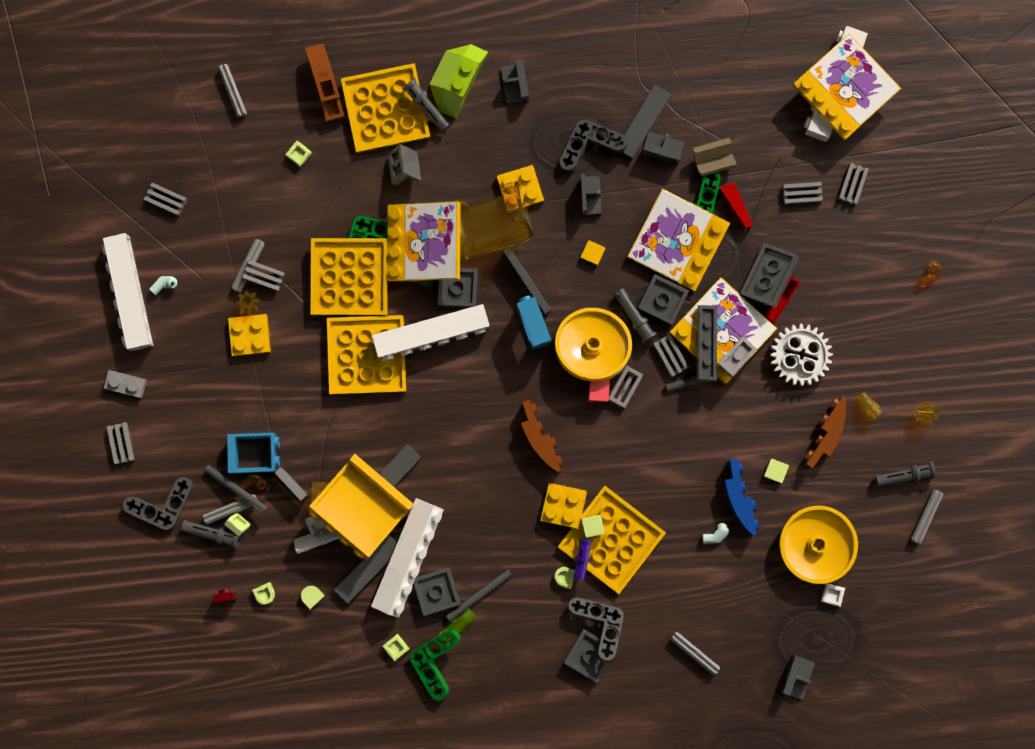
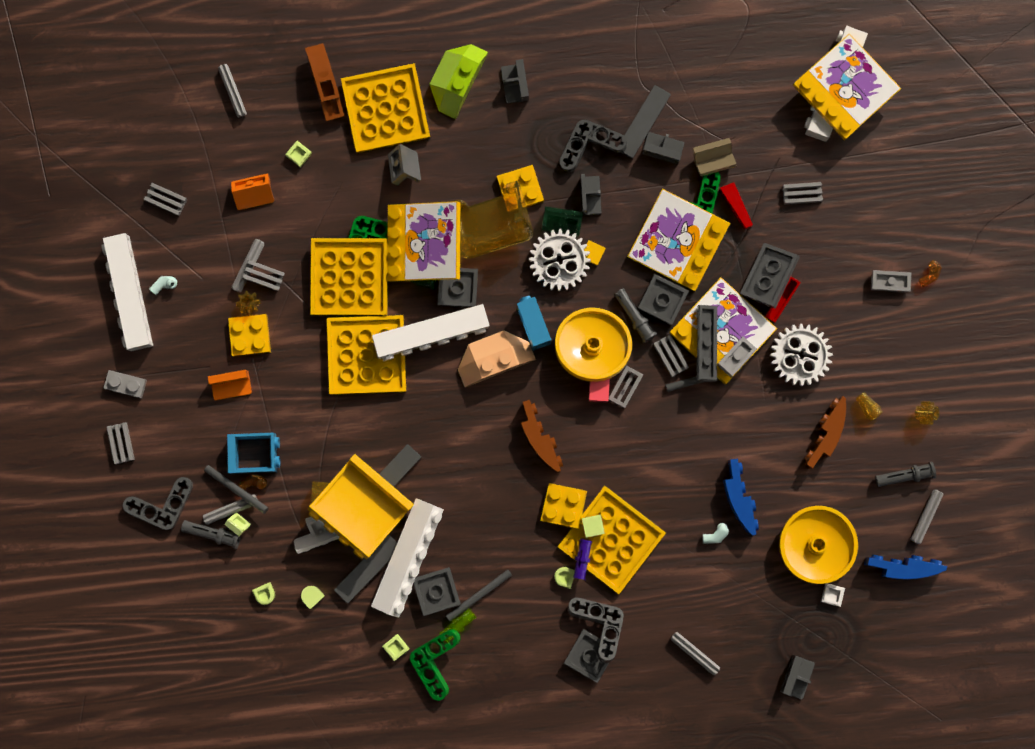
dark red plate [213,588,237,603] -> none
light grey tile [275,467,308,501] -> none
dark grey pin [402,78,449,131] -> none
dark grey tile [503,247,551,316] -> none
yellowish green tile [764,458,789,484] -> none
light grey tile [838,163,869,205] -> none
none -> orange panel [208,370,252,400]
none -> orange panel [231,173,274,210]
none -> light nougat wedge [458,330,536,387]
none -> white gear [529,229,591,291]
none -> clear green hinge [542,206,583,236]
none -> blue slope [864,554,947,579]
none -> light grey plate [871,270,911,292]

